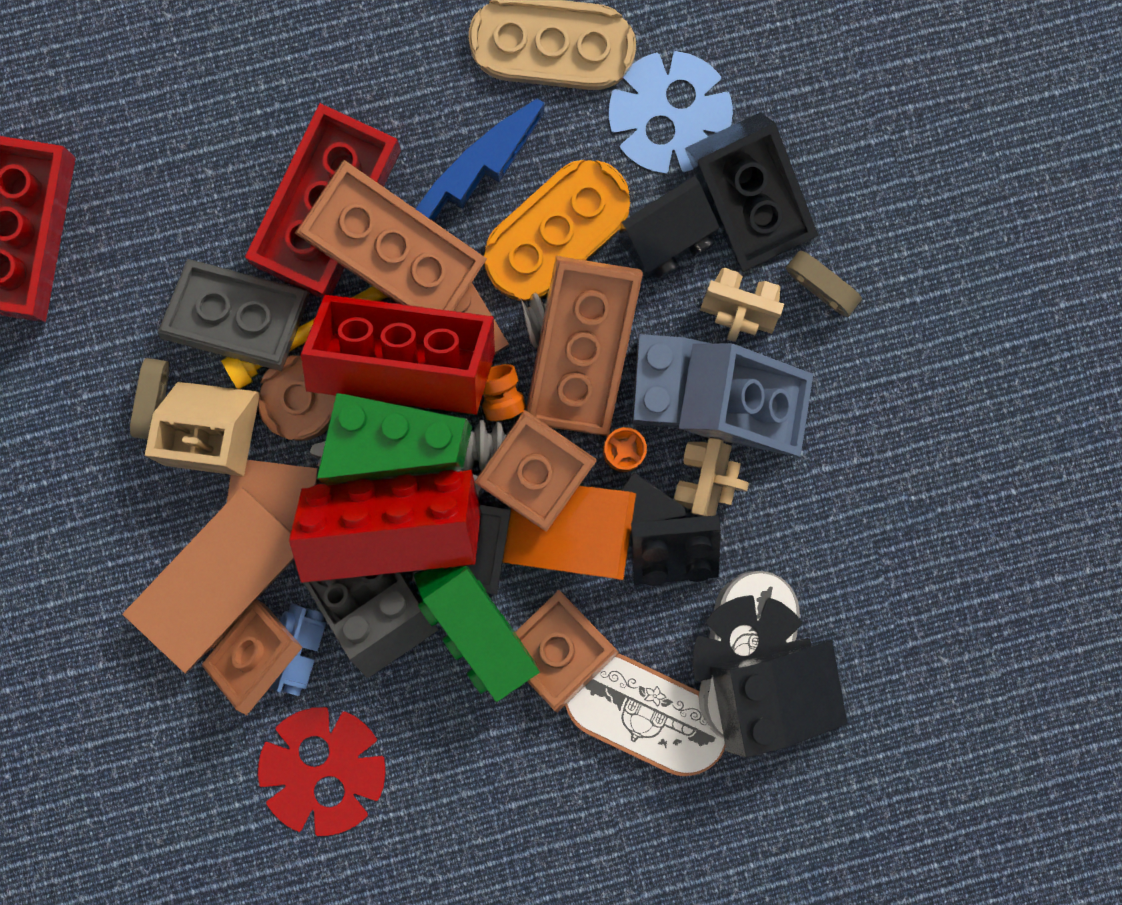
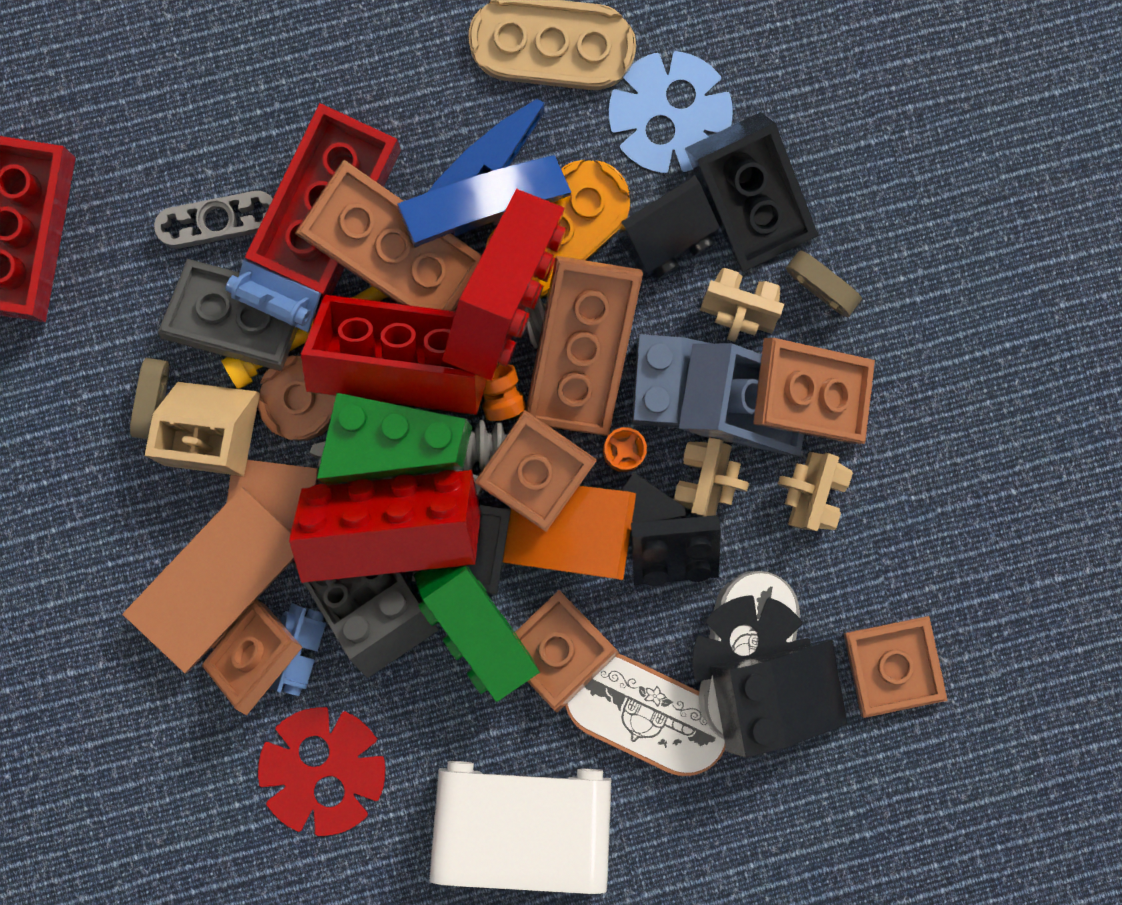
none -> light grey beam [154,191,273,249]
none -> medium blue hinge [226,259,321,332]
none -> blue slope [398,155,571,248]
none -> white windscreen [429,761,611,894]
none -> red brick [442,188,567,381]
none -> nougat tile [753,338,875,444]
none -> tan hips [778,452,853,531]
none -> nougat tile [843,616,948,718]

